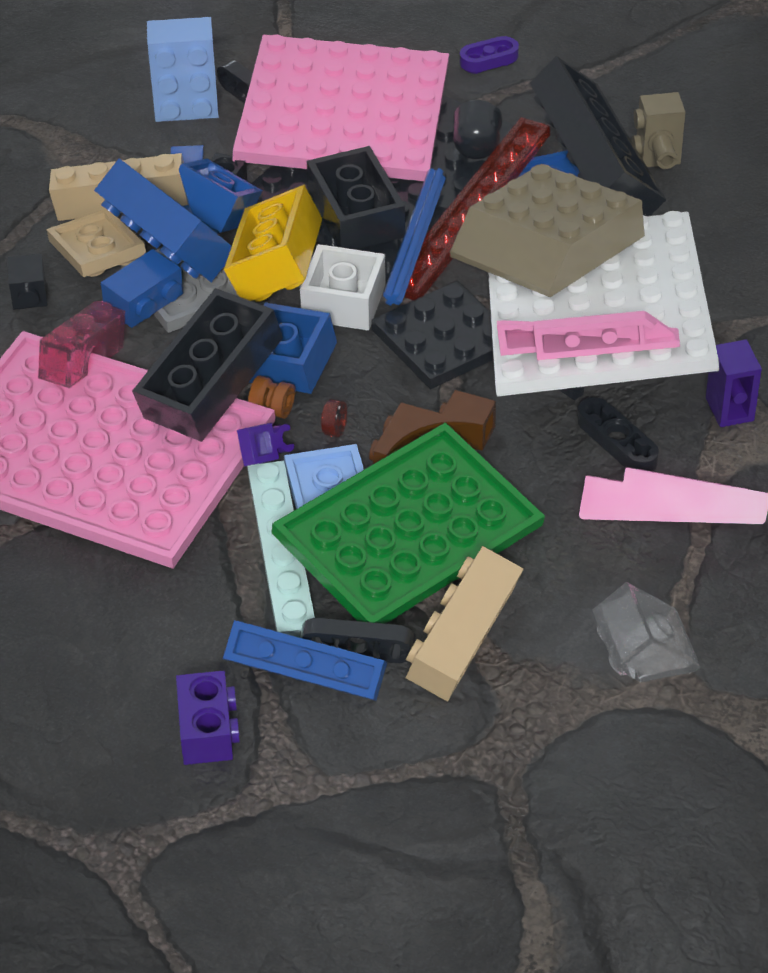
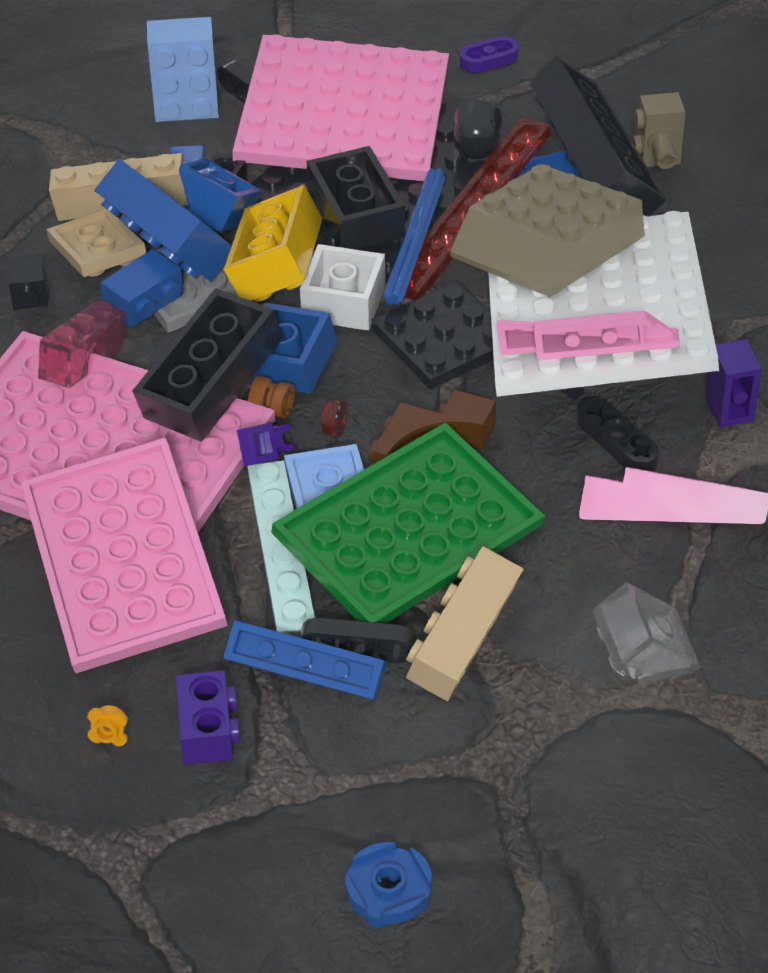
none -> bright pink plate [20,438,228,674]
none -> light orange plate [87,705,128,746]
none -> blue plate [345,842,432,928]

